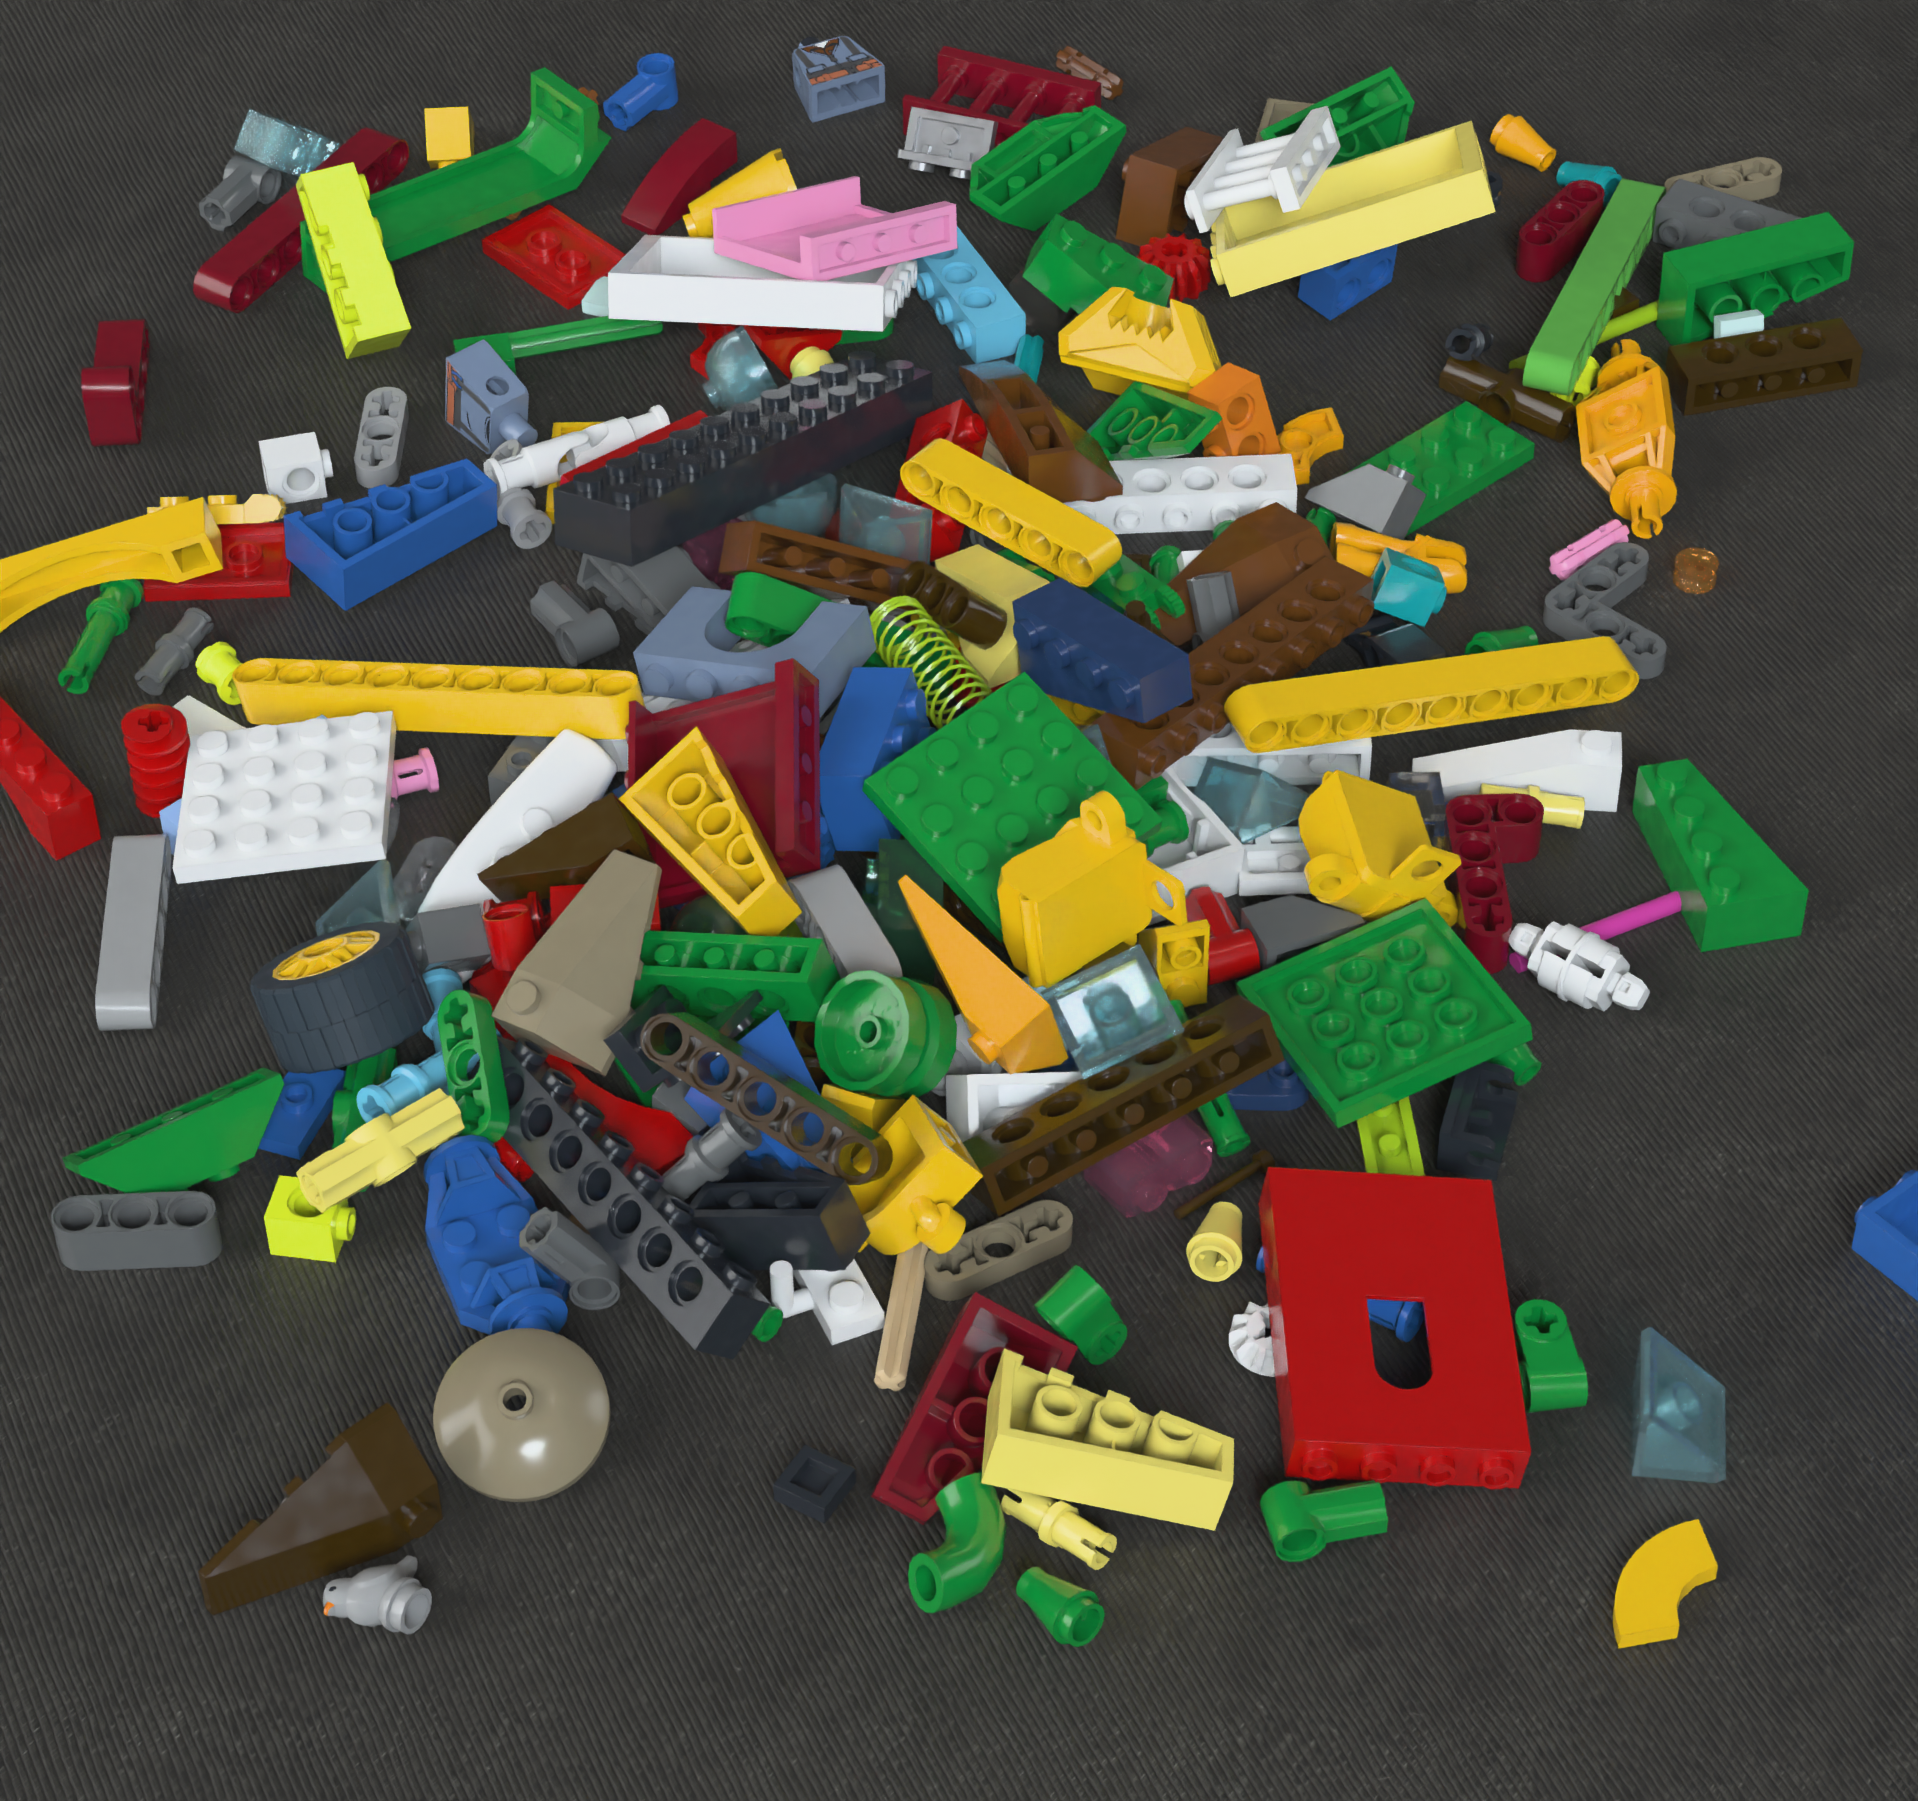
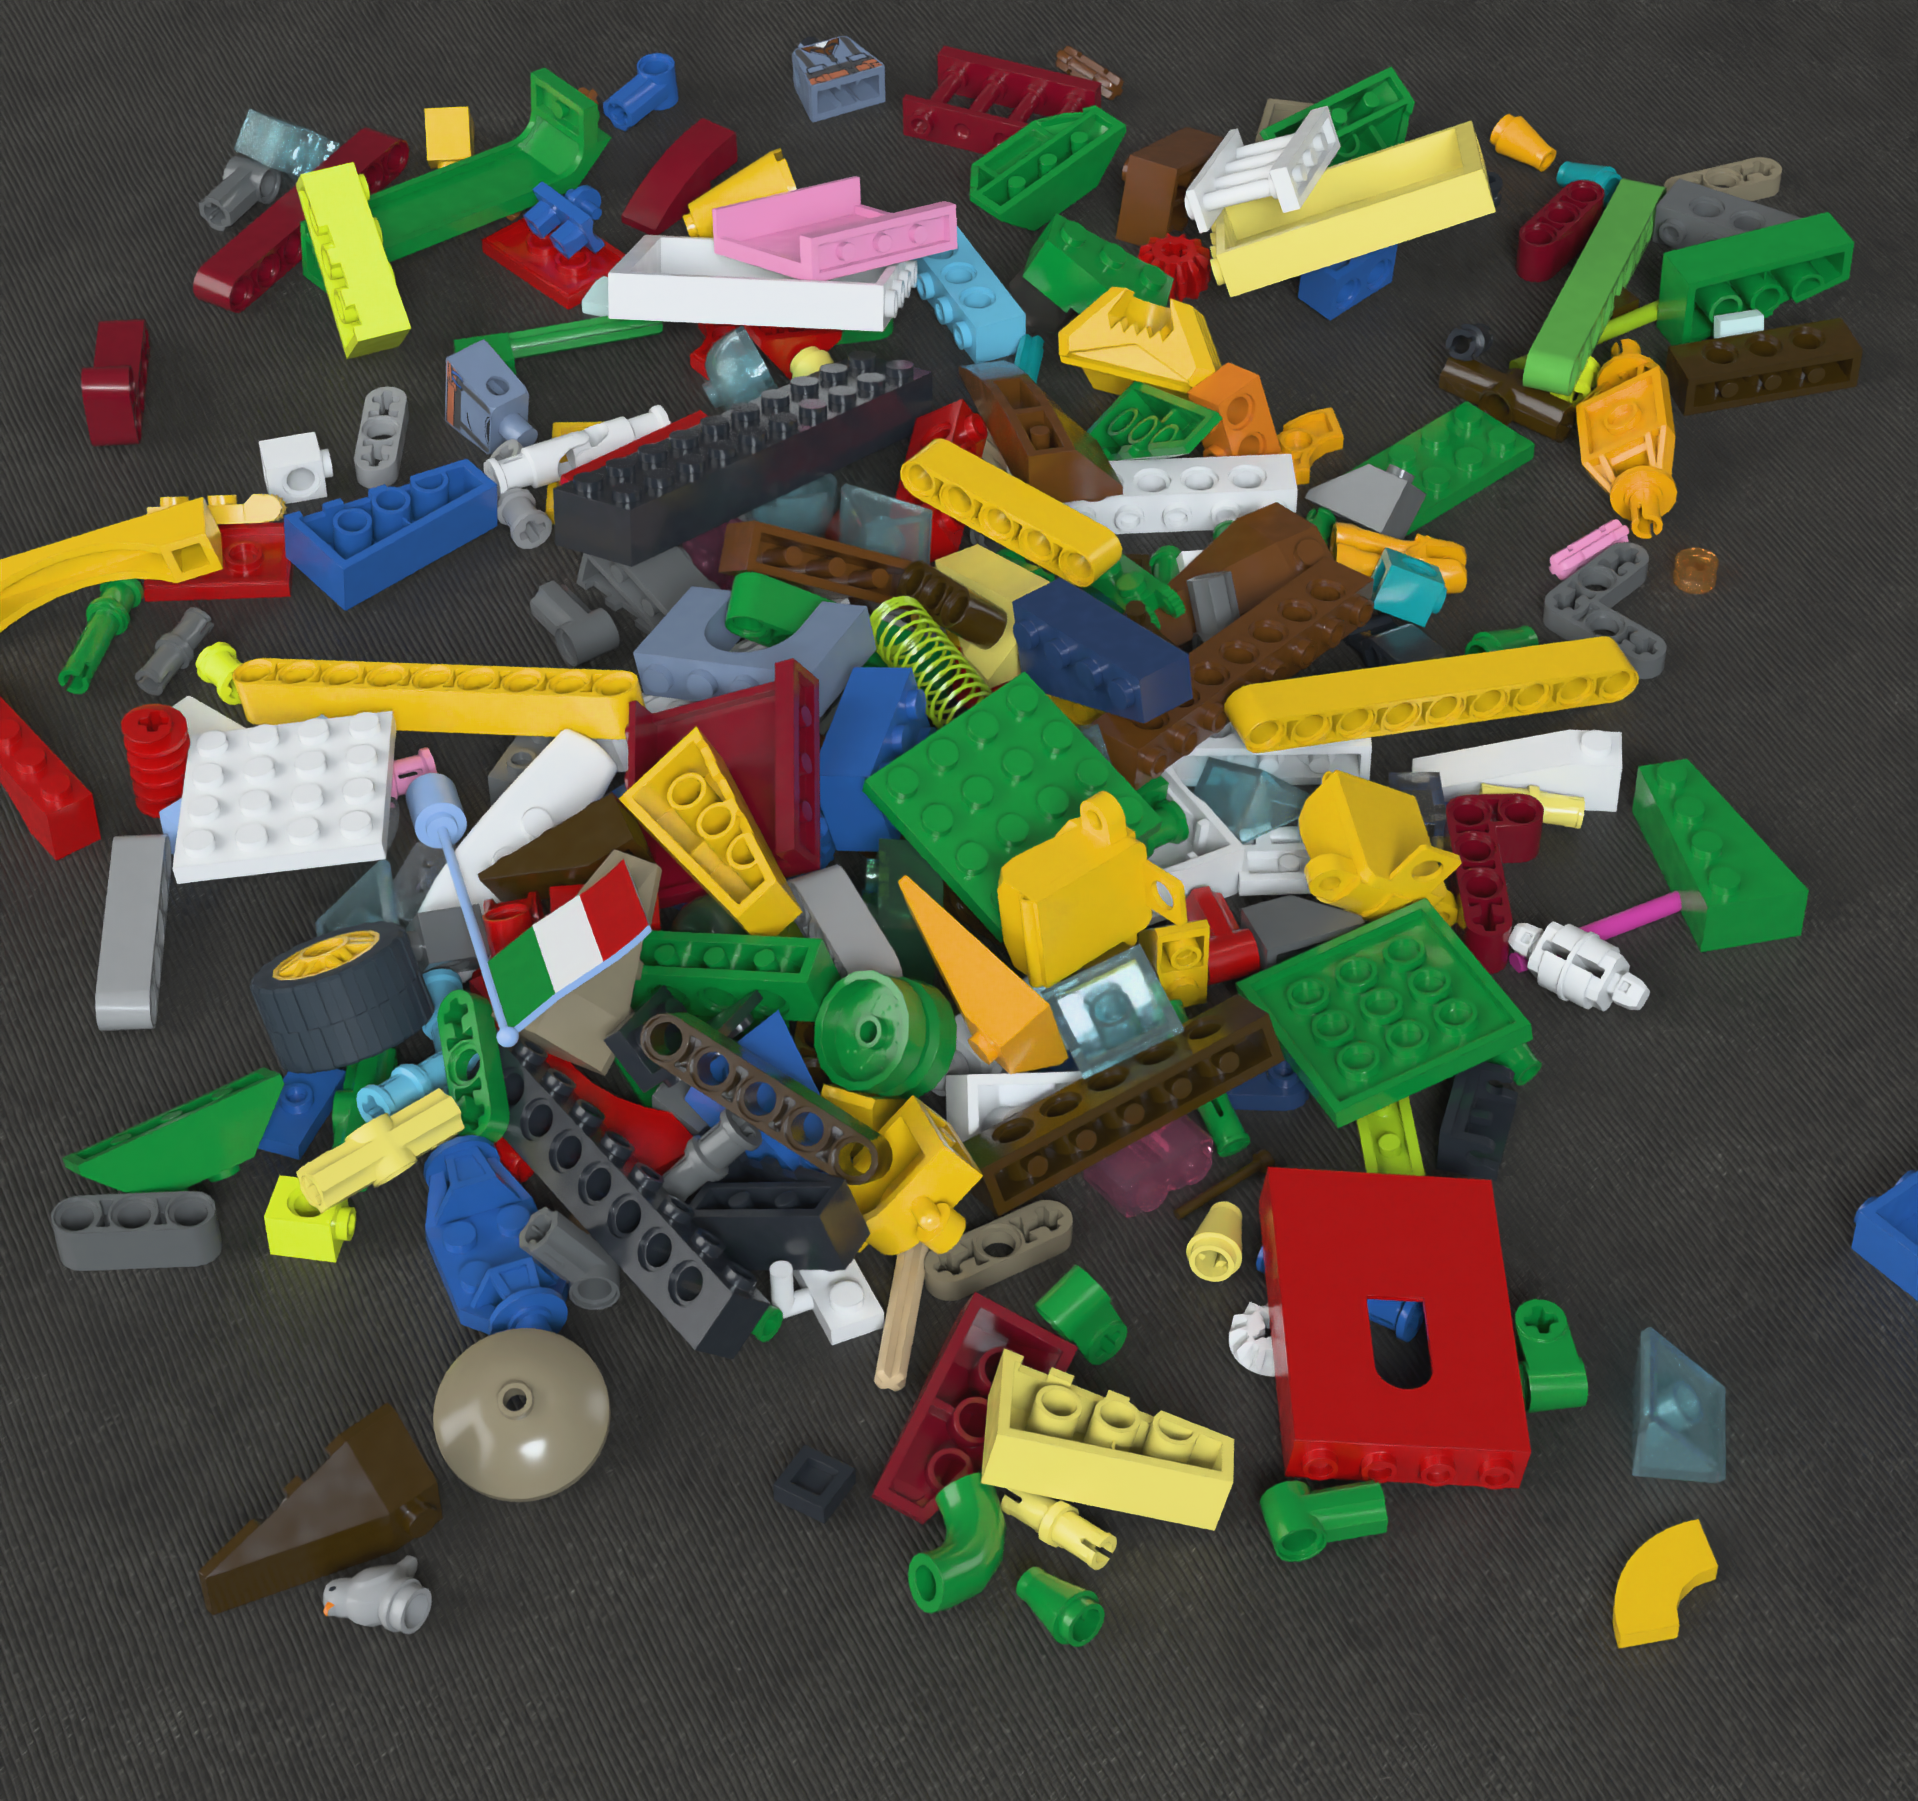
flat silver bracket [897,107,998,180] -> none
none -> flag [406,773,652,1047]
none -> blue hips [523,181,605,259]

